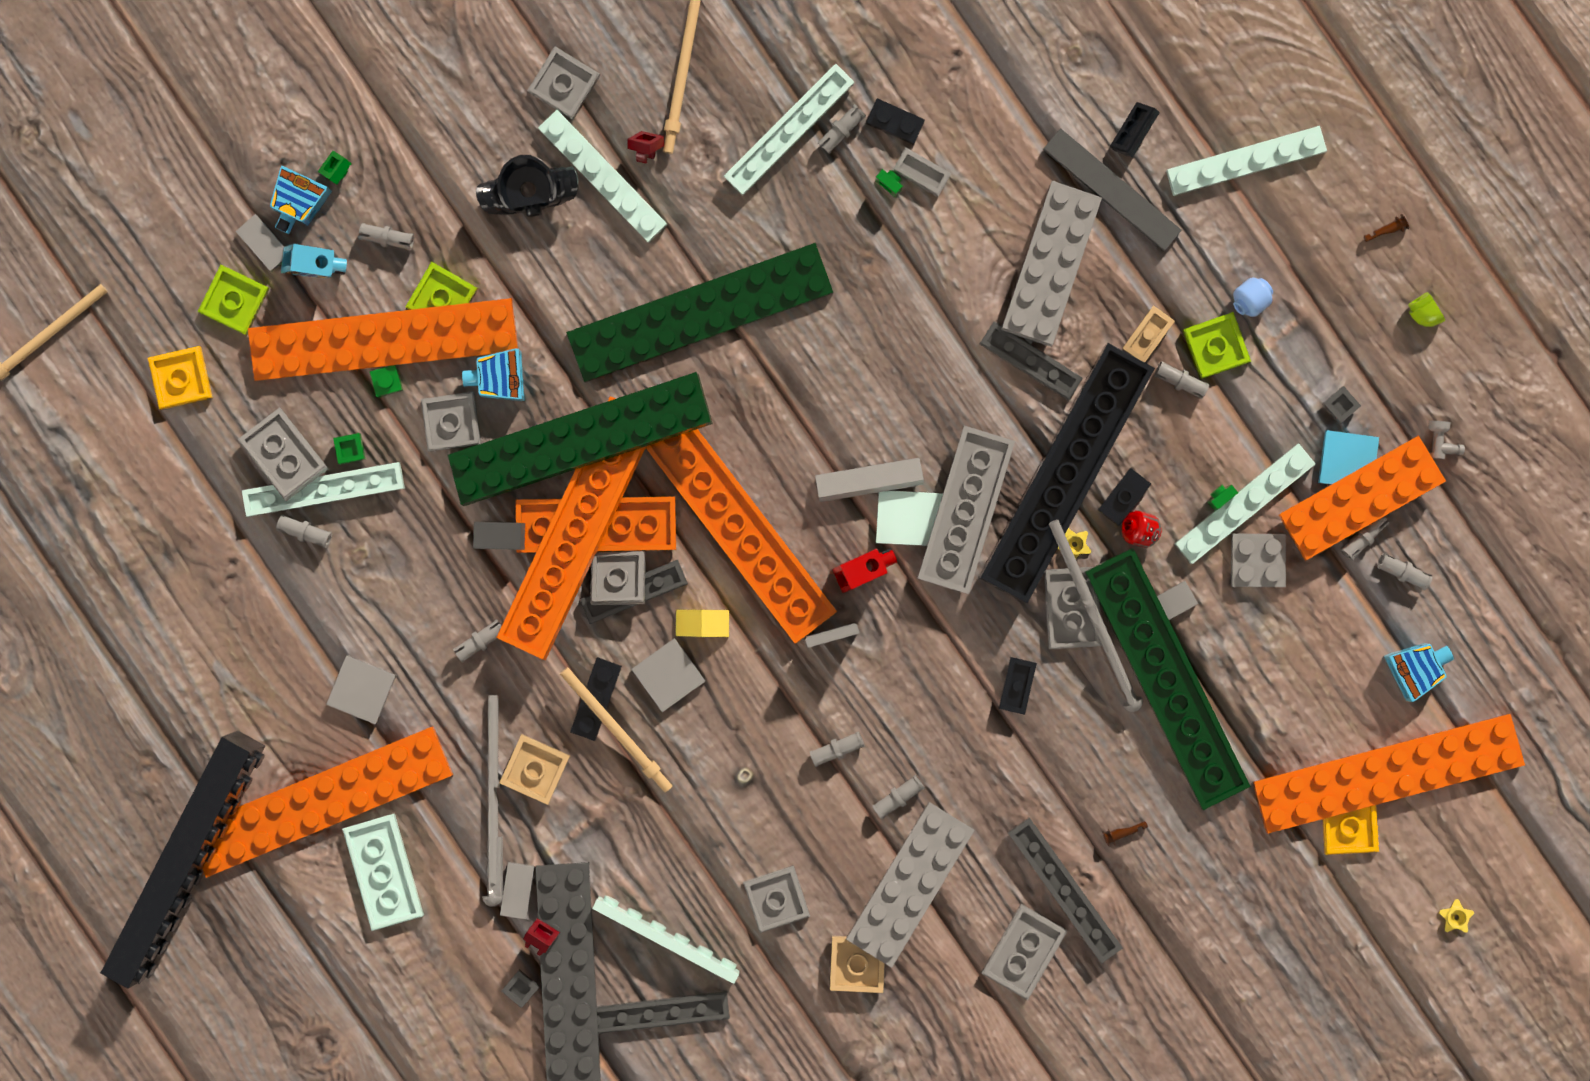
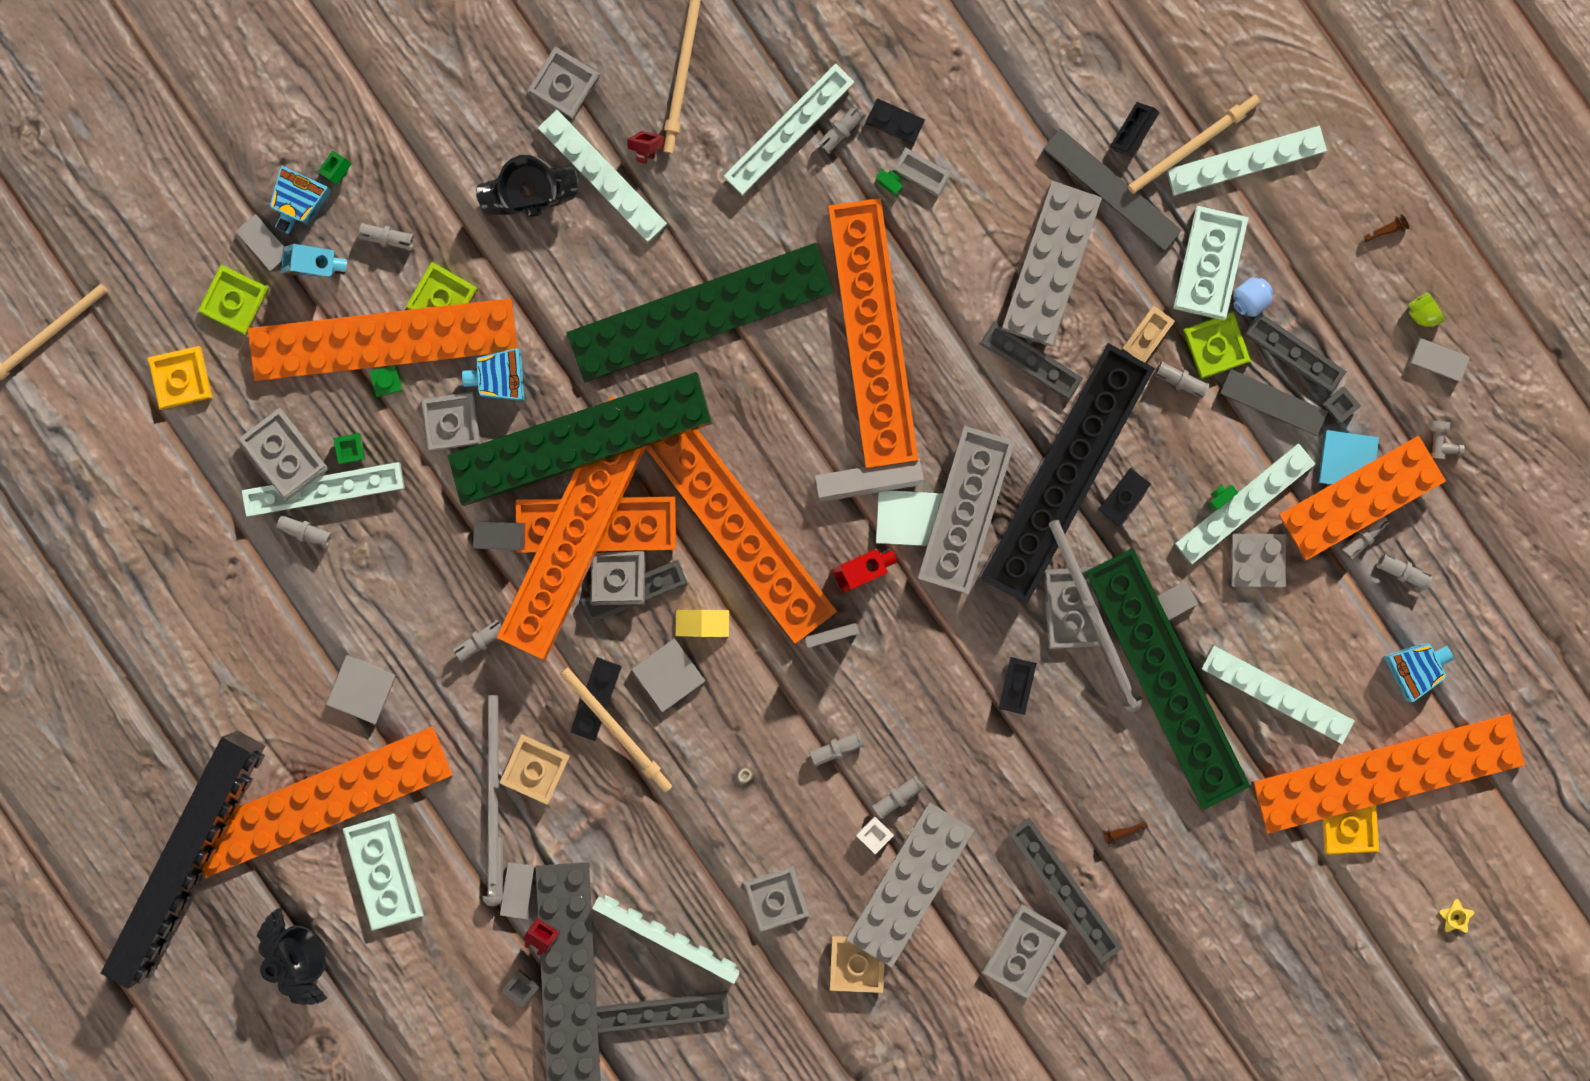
light yellow plate [1058,528,1091,559] -> none
red head [1122,511,1162,548] -> none
none -> black piece [257,908,328,1005]
none -> orange plate [828,198,918,468]
none -> white plate [856,816,894,854]
none -> tan bar [1128,95,1261,194]
none -> light aqua tile [1173,206,1249,321]
none -> light aqua plate [1200,645,1354,744]
none -> dark grey tile [1219,369,1328,436]
none -> dark grey tile [1243,313,1347,394]
none -> light grey tile [1409,338,1470,382]

